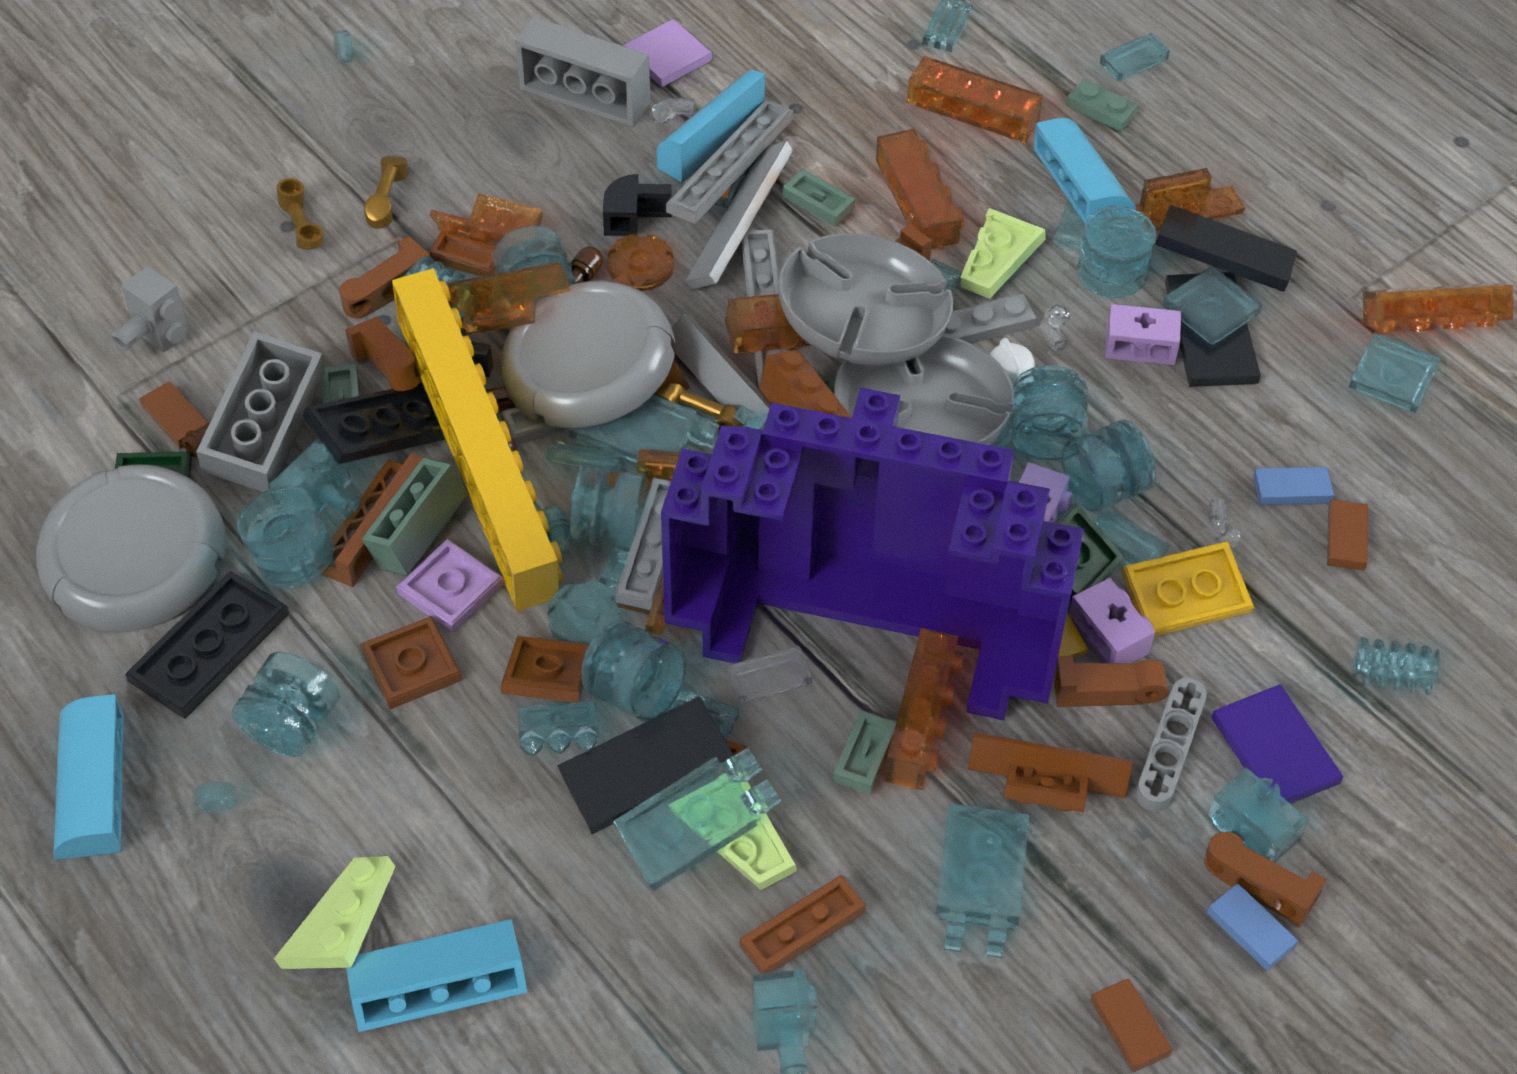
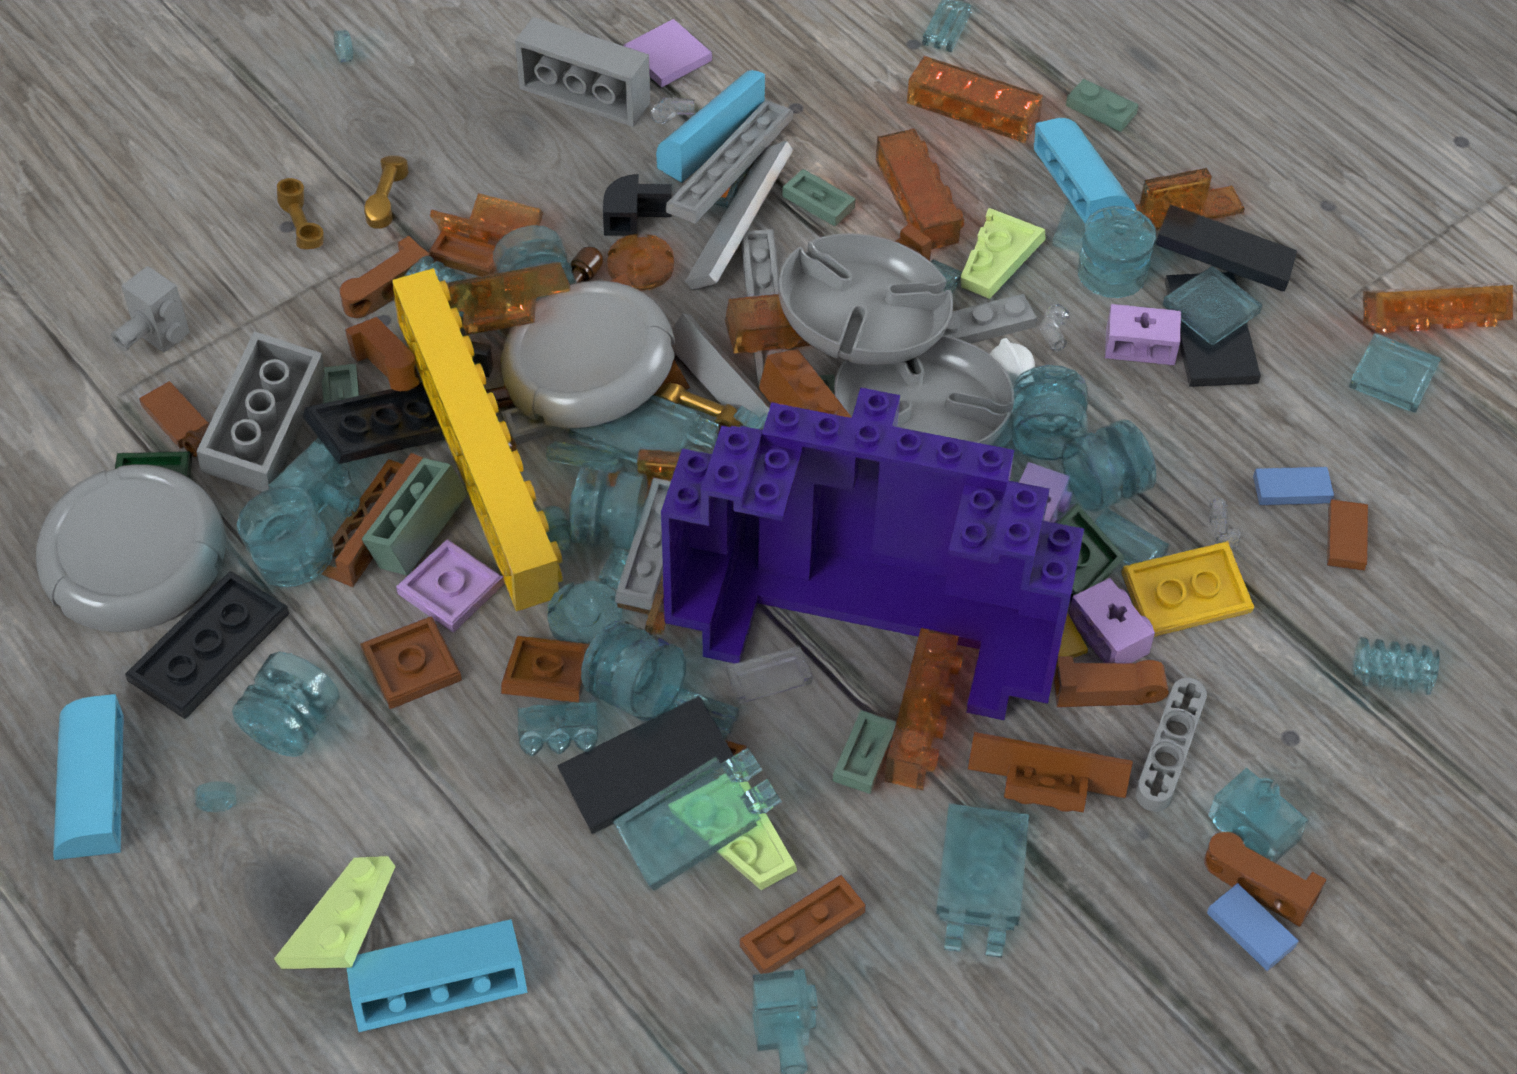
dark orange tile [1090,978,1172,1073] -> none
clear light blue tile [1100,33,1170,82] -> none
dark purple tile [1211,684,1344,811] -> none

